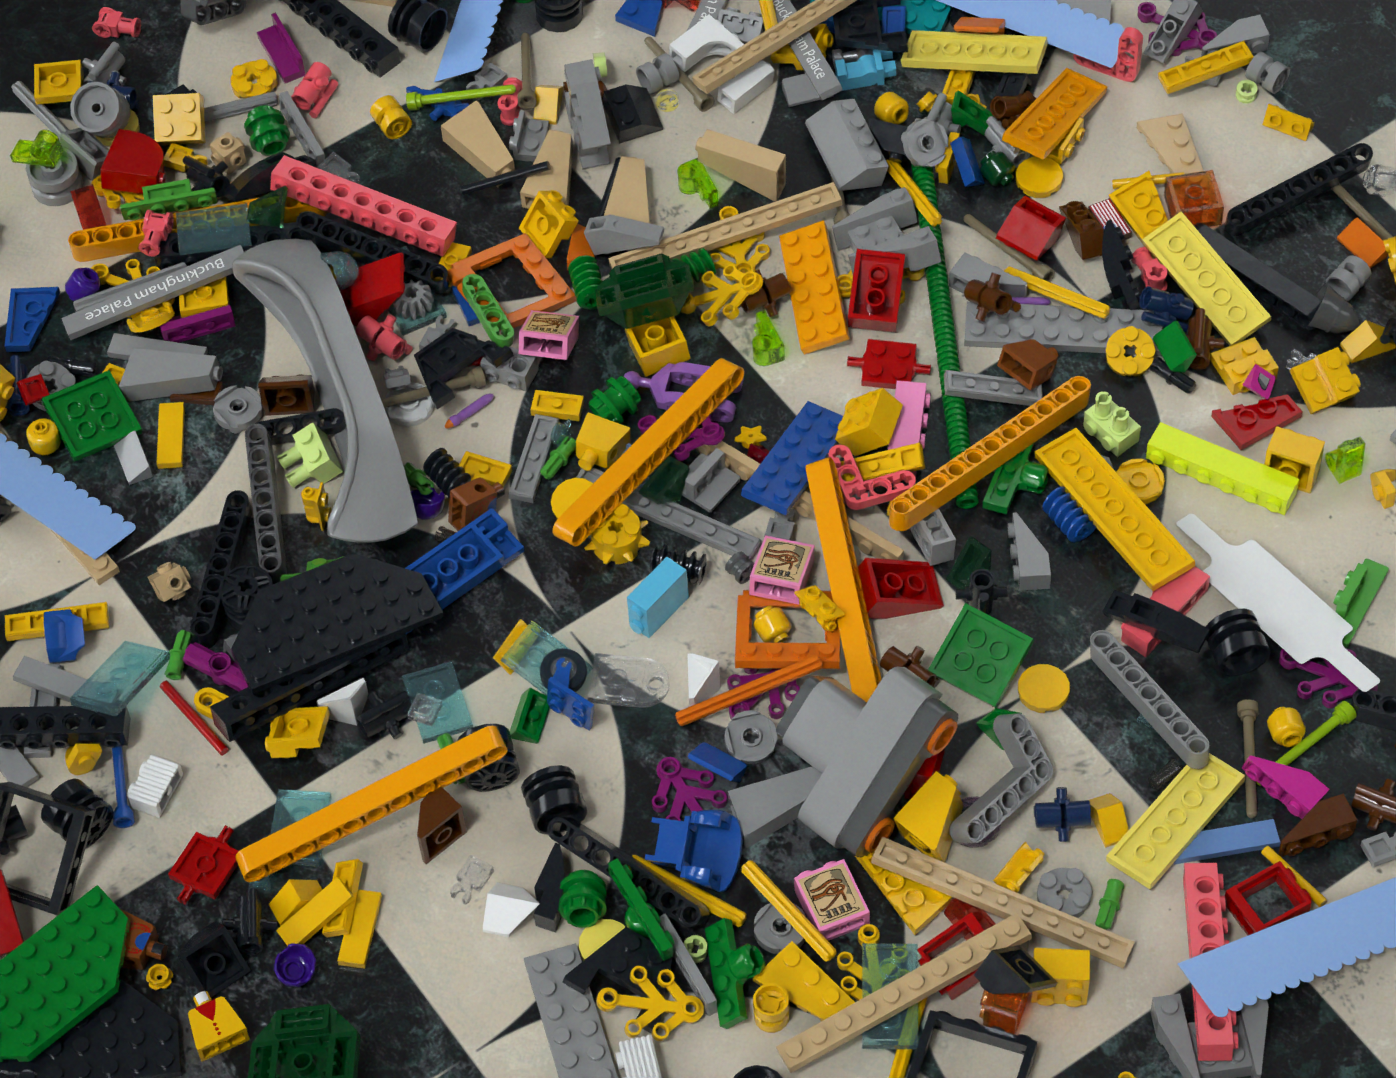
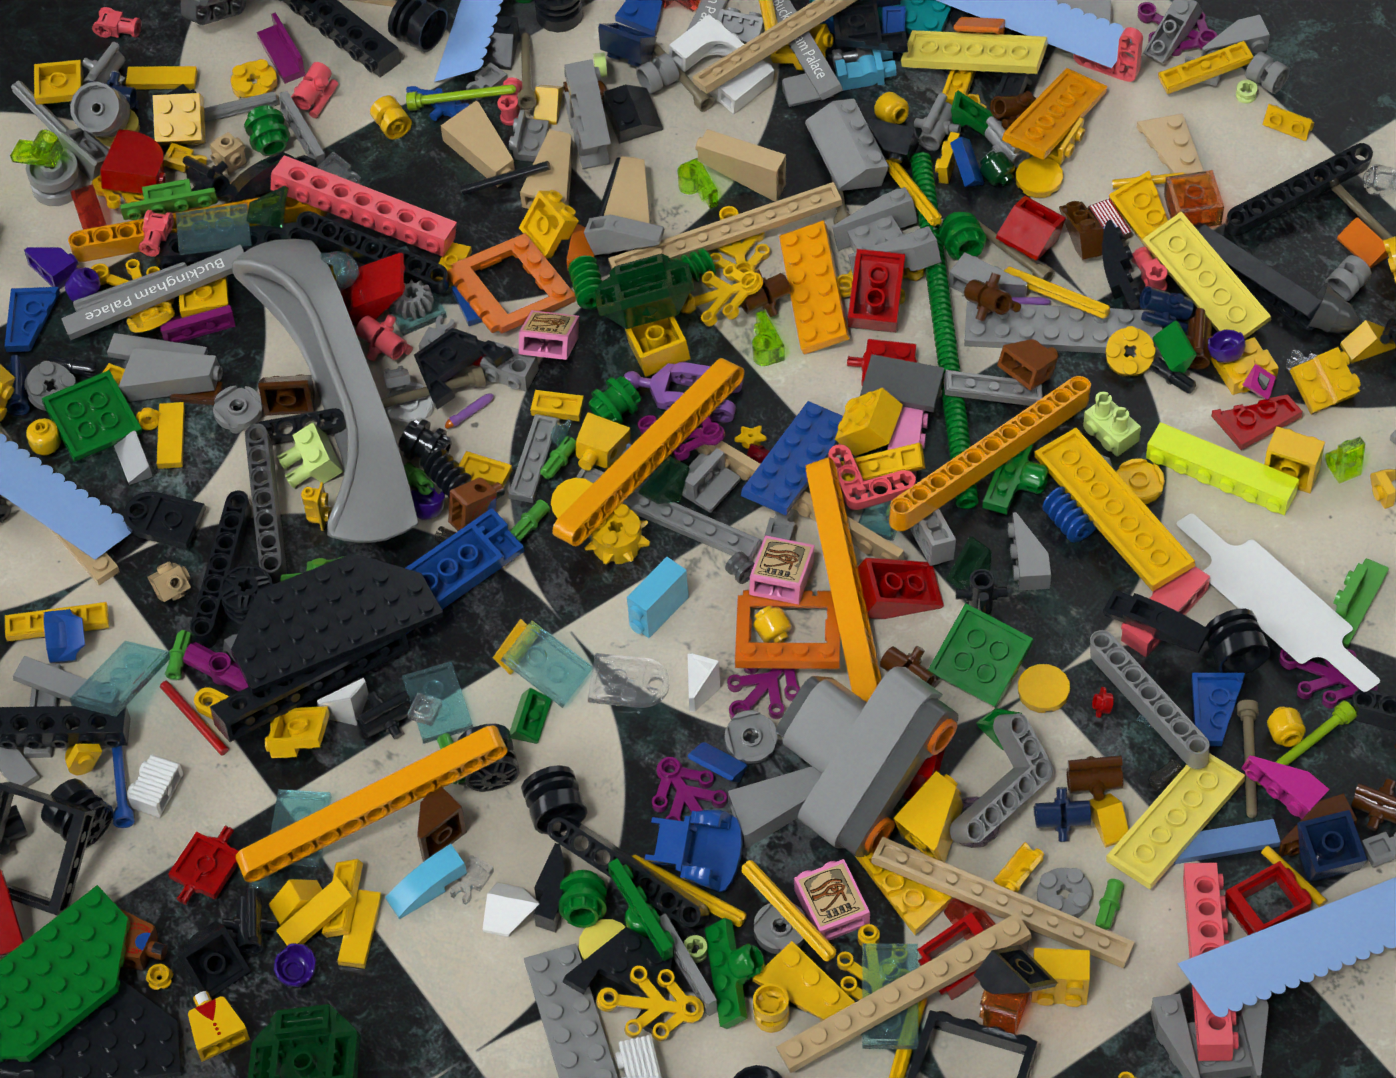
red tile [17,374,50,406] -> none
bright green beam [462,274,514,348] -> none
plate [540,648,594,731] -> none
black piece [650,543,707,585] -> none
clear tile [656,89,679,112] -> none
orange axle [675,655,823,726] -> none
yellow hinge [794,585,845,632] -> none
light grey plate [901,119,948,167] -> none
yellow plate [916,91,937,112] -> none
none -> dark purple slope [24,247,79,289]
none -> black plate [123,492,206,549]
none -> yellow tile [126,66,198,89]
none -> yellow plate [136,407,161,430]
none -> medium azure slope [385,844,467,919]
none -> black piece [398,419,452,467]
none -> black slope [481,15,520,70]
none -> bright green axle [510,500,550,542]
none -> dark blue slope [598,23,657,67]
none -> clear light blue slope [858,500,897,541]
none -> dark grey tile [860,354,944,412]
none -> green piece [939,212,986,260]
none -> reddish brown pin [1066,755,1123,801]
none -> red plate [1092,687,1113,718]
none -> blue wing [1191,673,1245,746]
none -> dark purple hair [1208,329,1245,363]
none -> dark blue slope [1297,810,1367,882]

